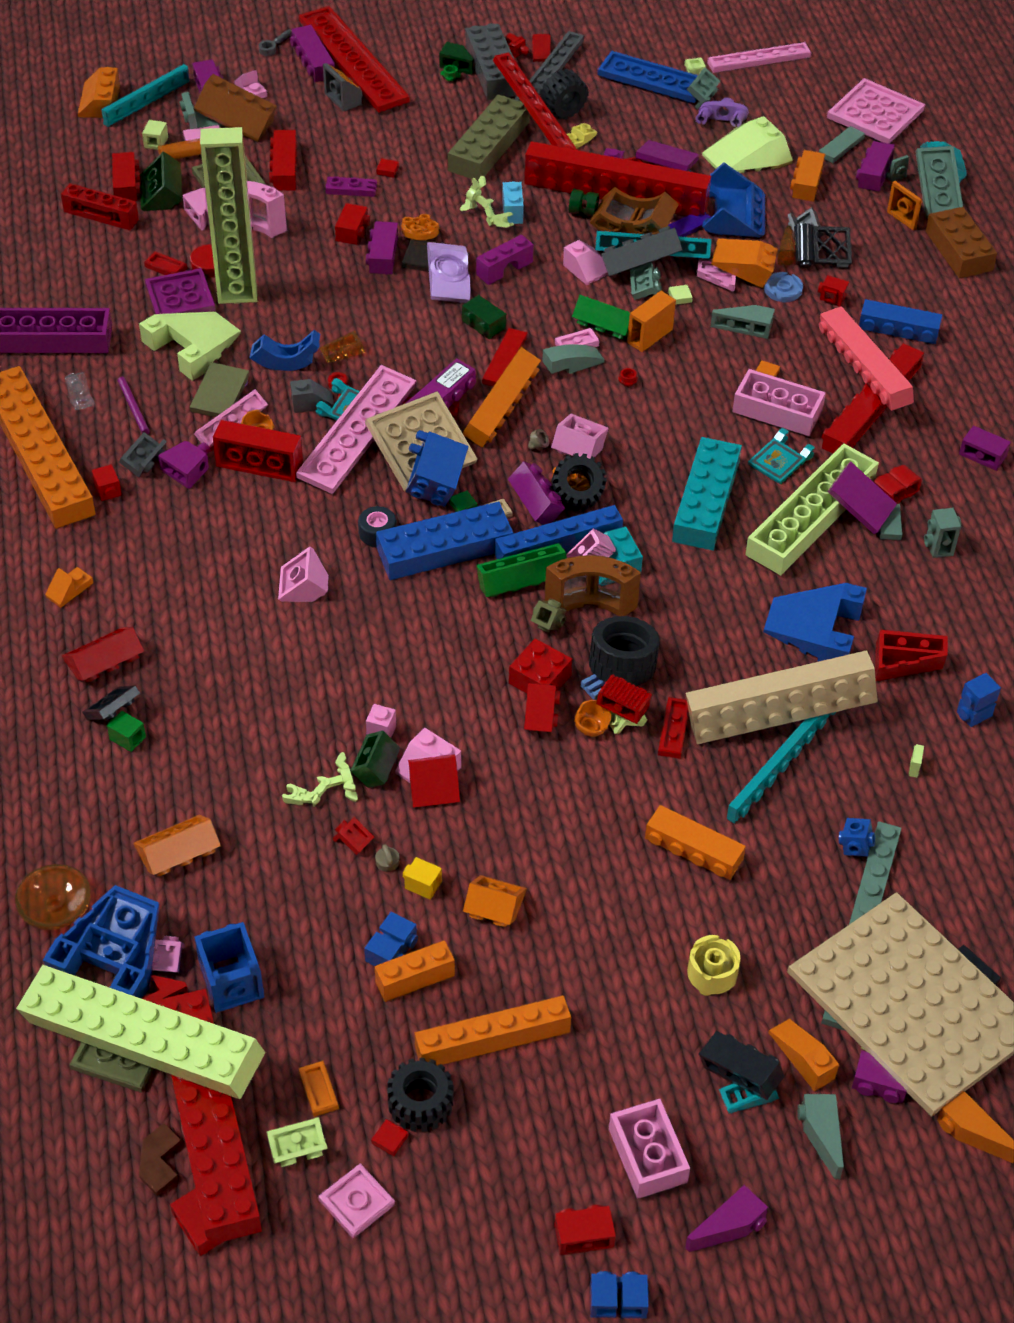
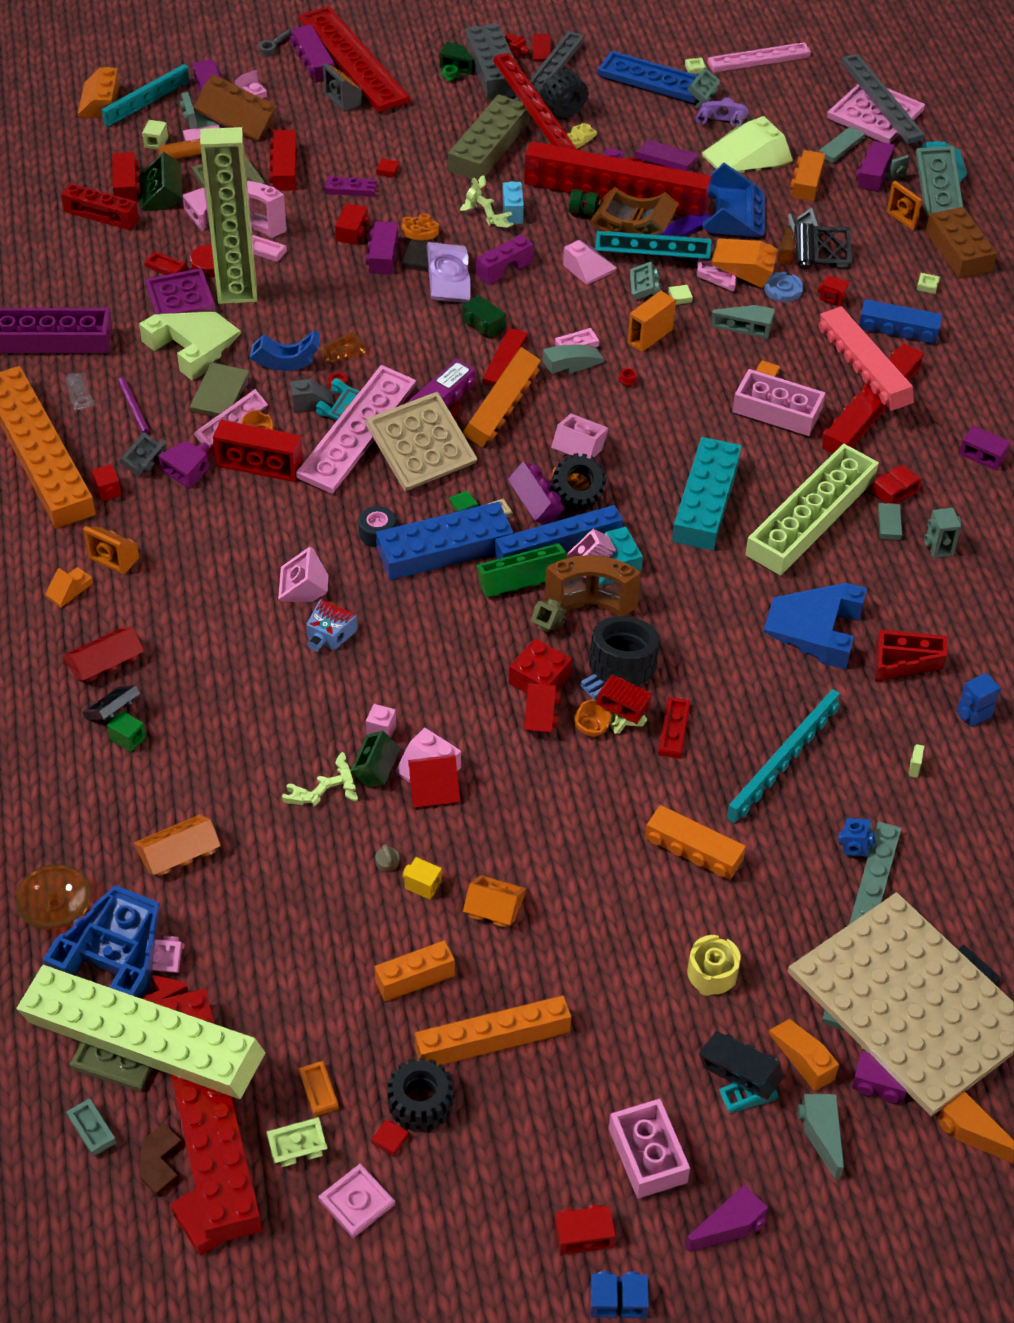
blue container [194,922,264,1013] -> none
red bracket [332,817,374,855] -> none
blue piece [364,912,418,966] -> none
blue container [406,430,469,507] -> none
dark tan tile [528,429,549,450] -> none
green slope [572,295,631,339] -> none
dark grey brick [601,226,682,276] -> none
tan brick [686,650,878,744] -> none
teal flag [748,428,815,485] -> none
magenta tile [827,461,897,534] -> none
none -> sand green plate [66,1098,116,1157]
none -> orange slope [83,526,139,574]
none -> bright pink tile [252,235,287,262]
none -> torso [307,599,358,652]
none -> dark grey plate [841,54,925,144]
none -> yellowish green tile [917,273,940,294]

